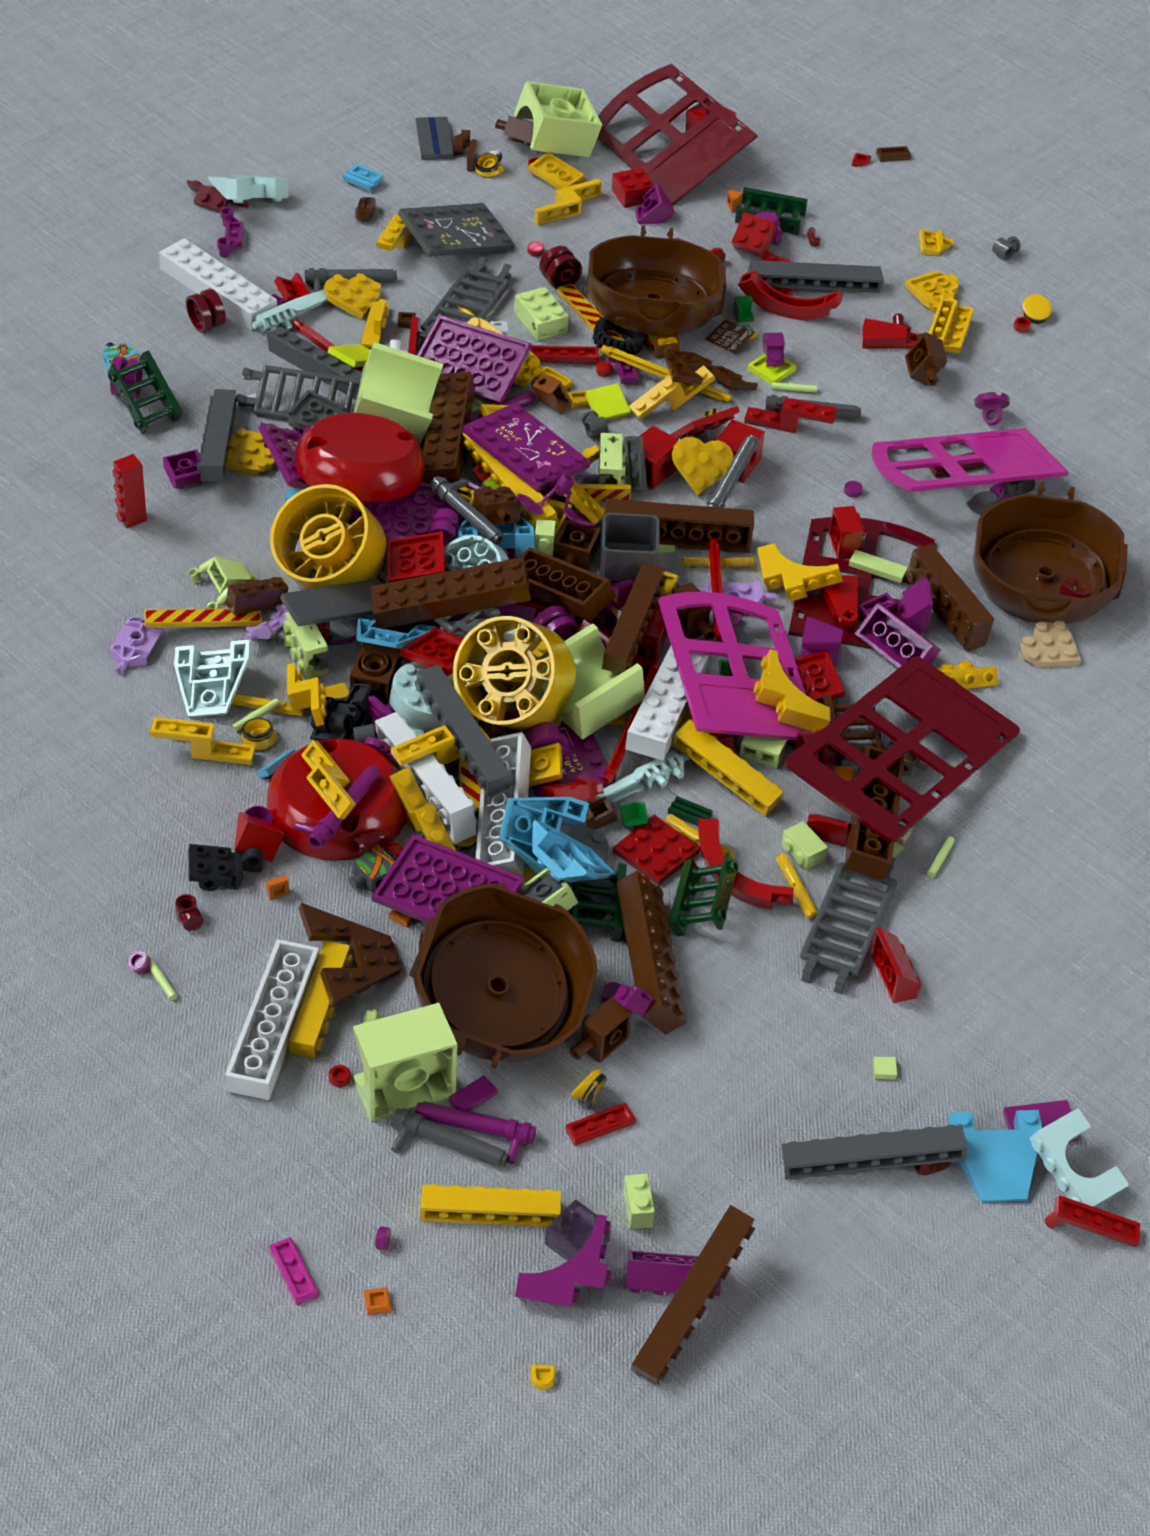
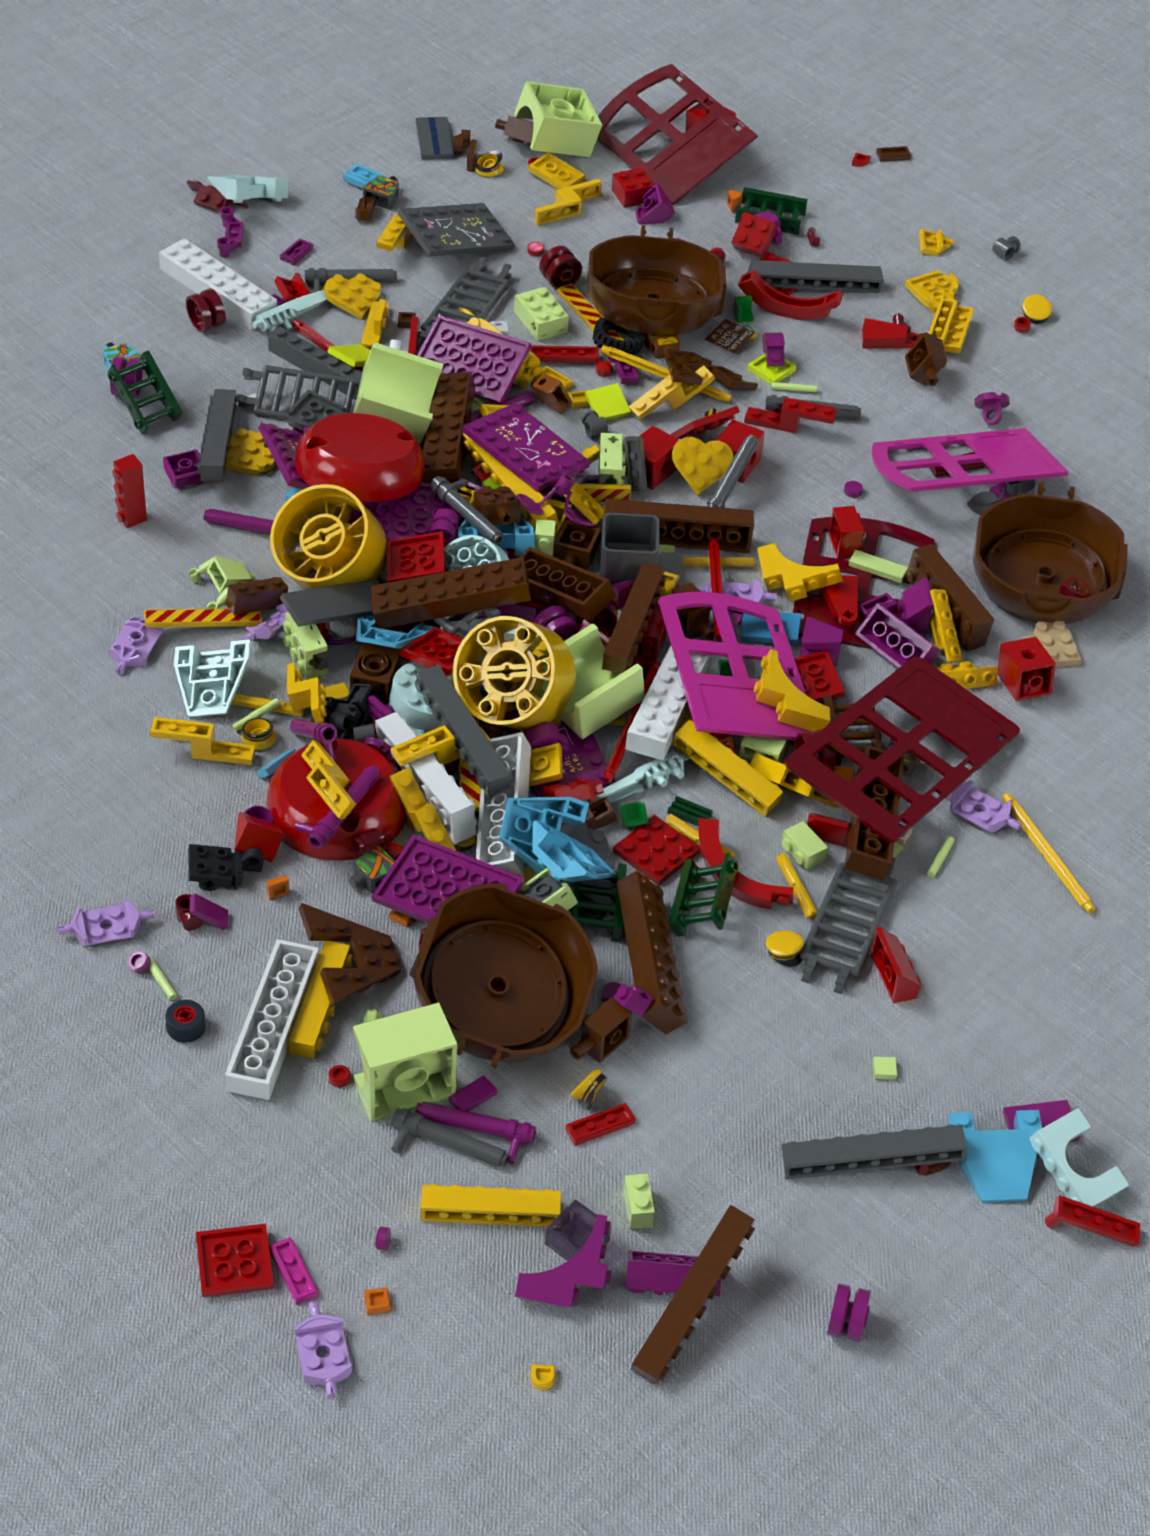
none -> lavender plate [57,898,154,946]
none -> black wheel [165,999,206,1043]
none -> magenta tile [190,893,228,930]
none -> red plate [196,1223,274,1297]
none -> magenta cylinder [203,508,300,540]
none -> magenta tile [280,238,313,266]
none -> magenta cylinder [290,719,337,762]
none -> lavender plate [294,1301,352,1399]
none -> dark grey torso [363,175,399,210]
none -> dark azure tile [740,612,801,645]
none -> yellow slope [750,753,836,808]
none -> yellow piece [766,930,804,967]
none -> magenta wheel [827,1283,871,1343]
none -> yellow bracket [930,589,963,663]
none -> lavender plate [949,780,1022,833]
none -> red brick [997,636,1056,701]
none -> yellow piece [1002,793,1096,914]

